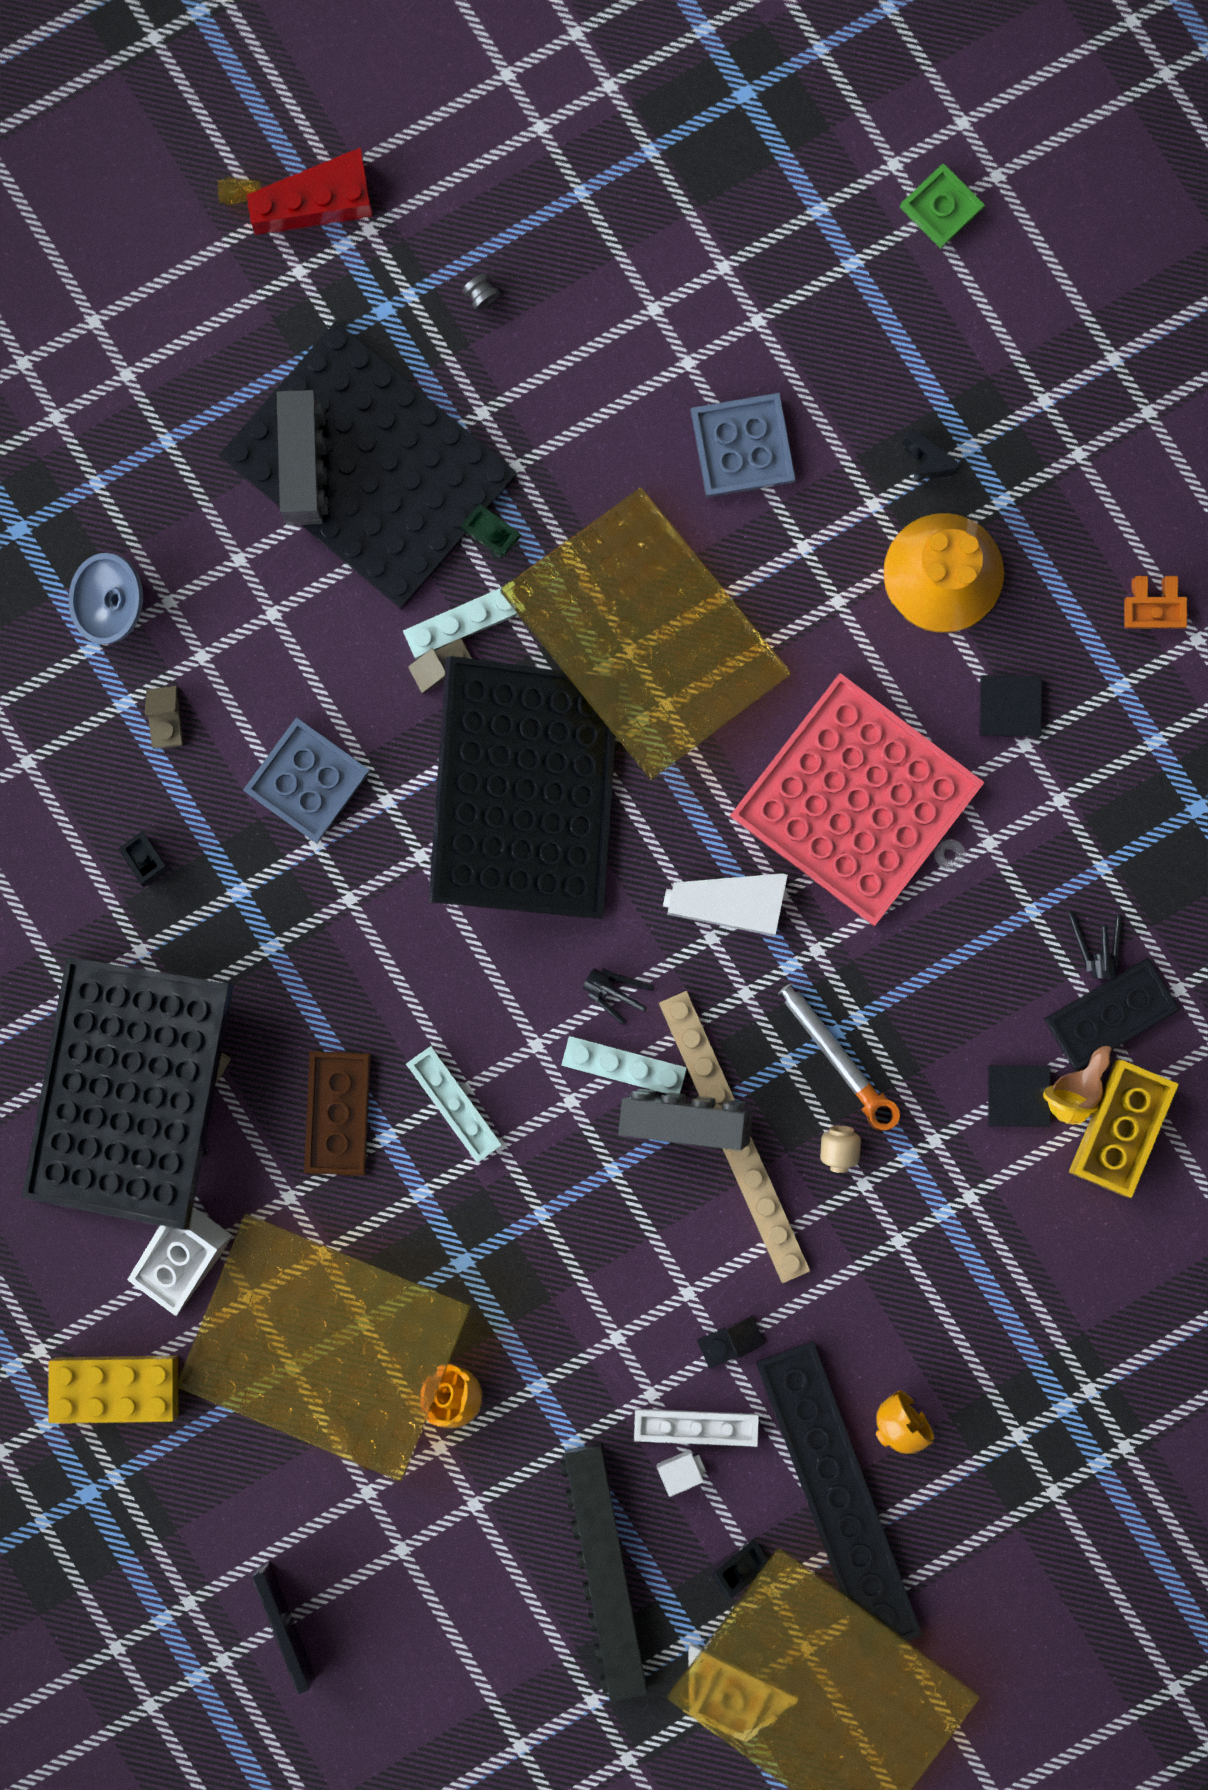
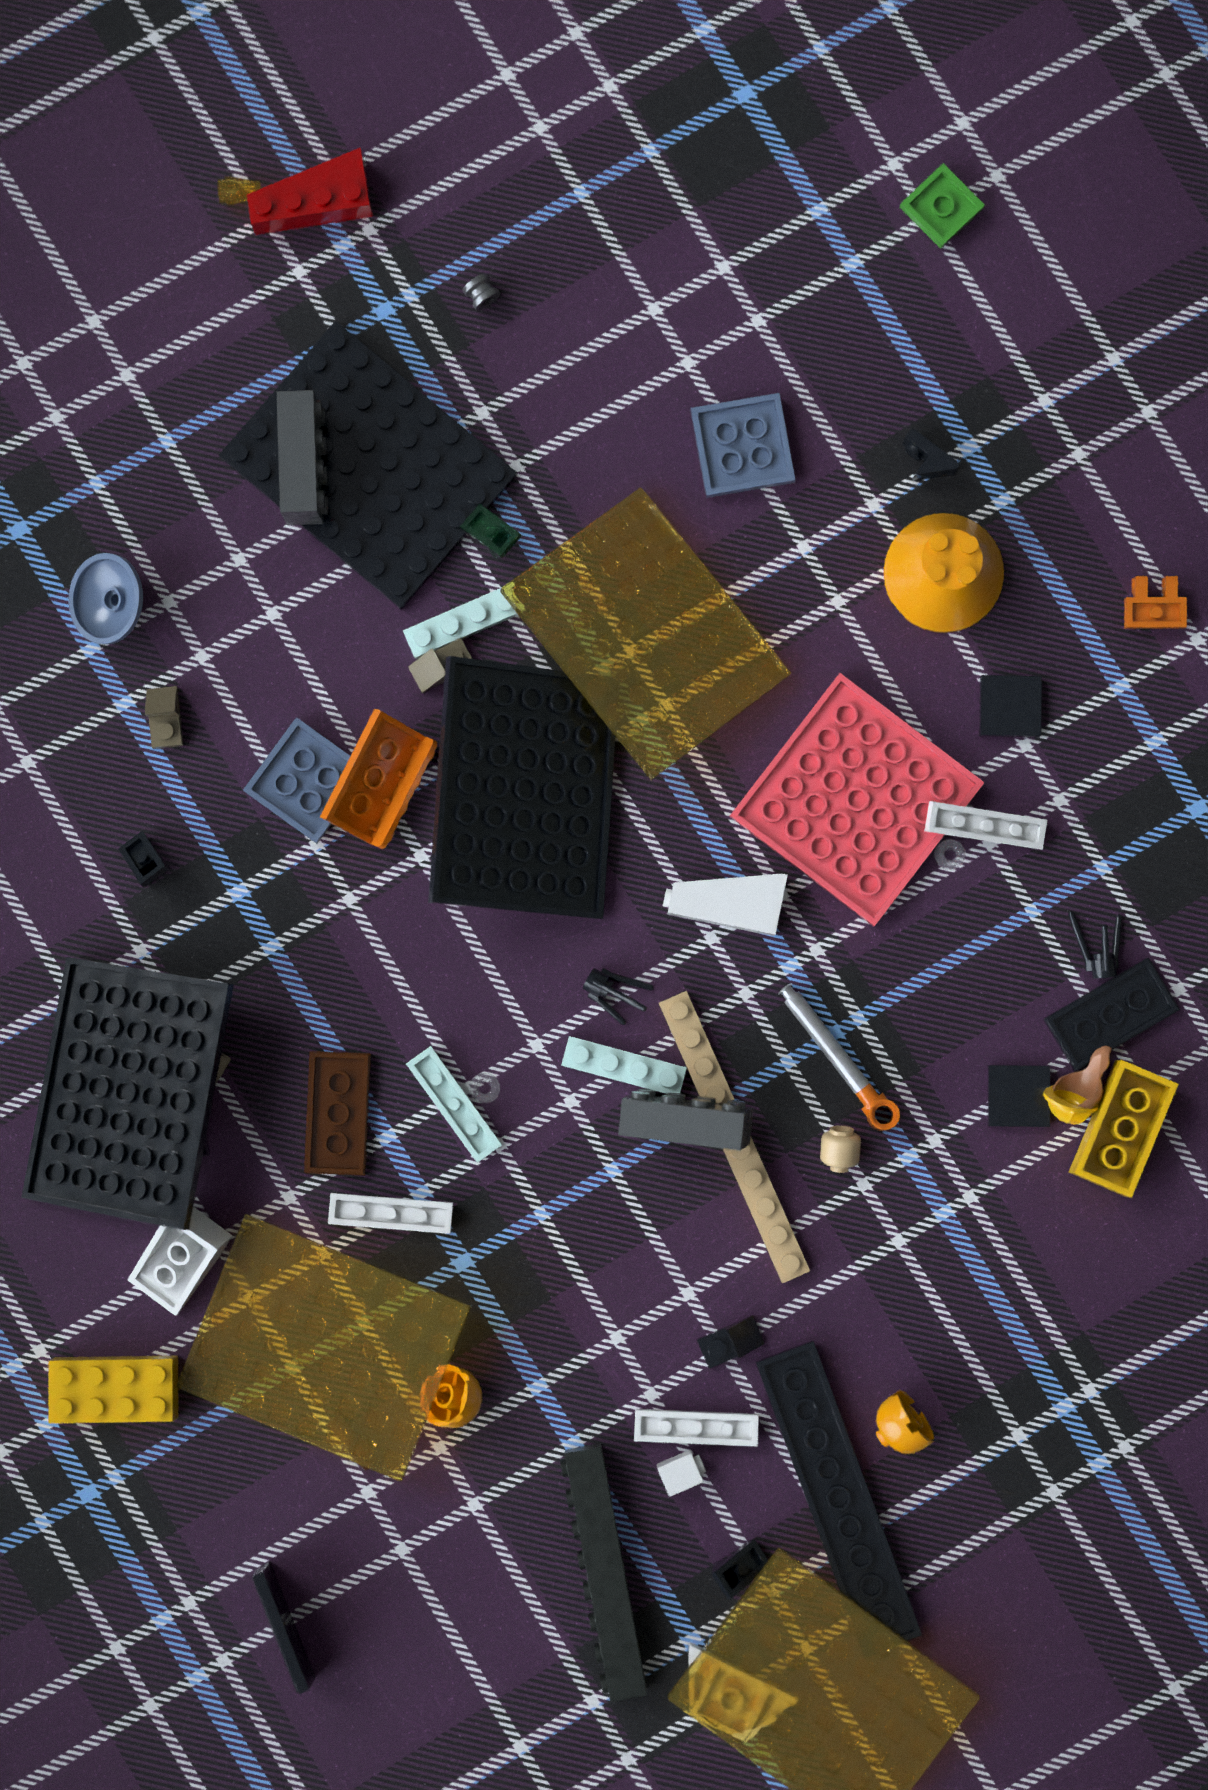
none -> orange bracket [320,709,437,849]
none -> white plate [328,1193,453,1234]
none -> clear plate [470,1073,500,1103]
none -> white plate [925,801,1047,850]

